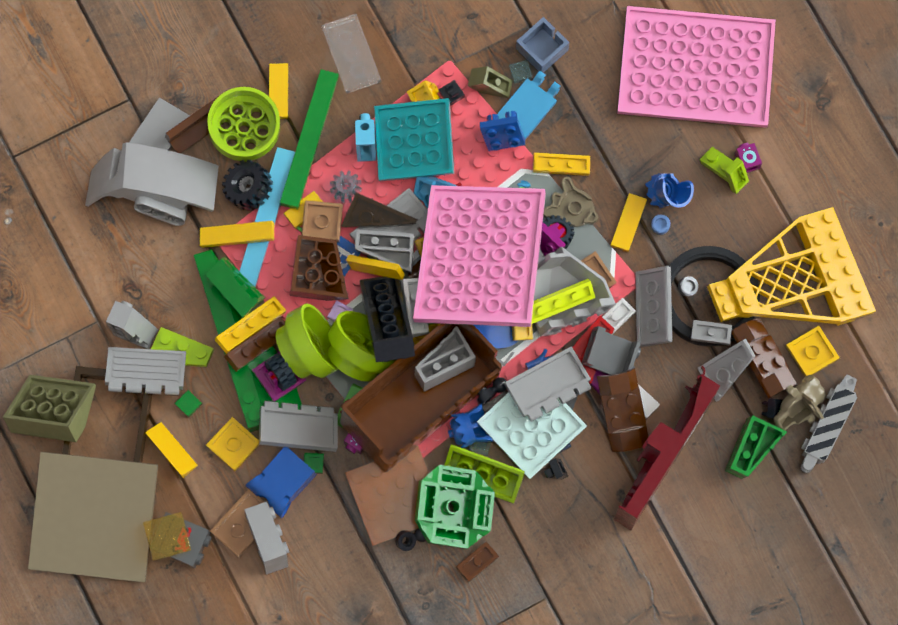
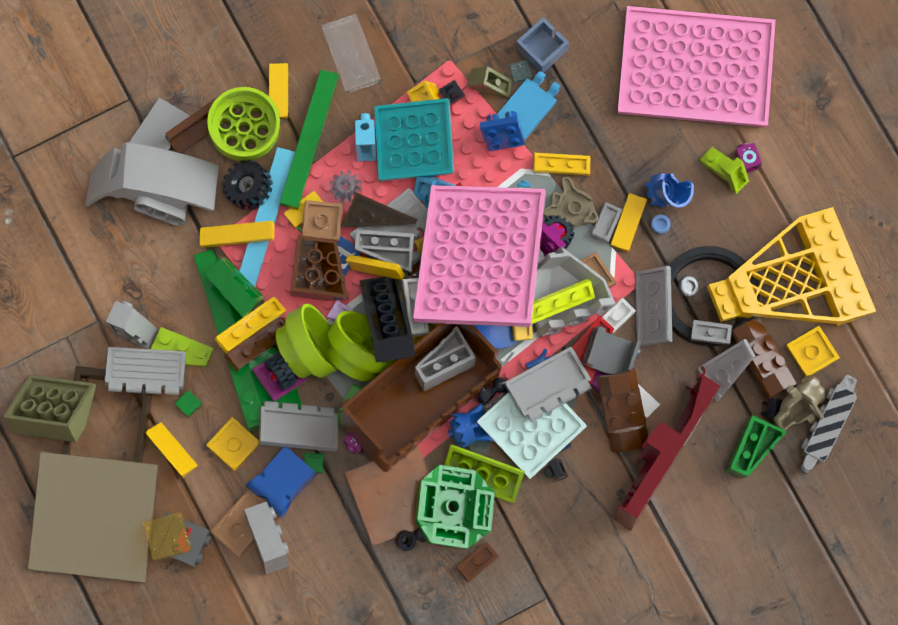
none -> light grey tile [590,202,623,244]

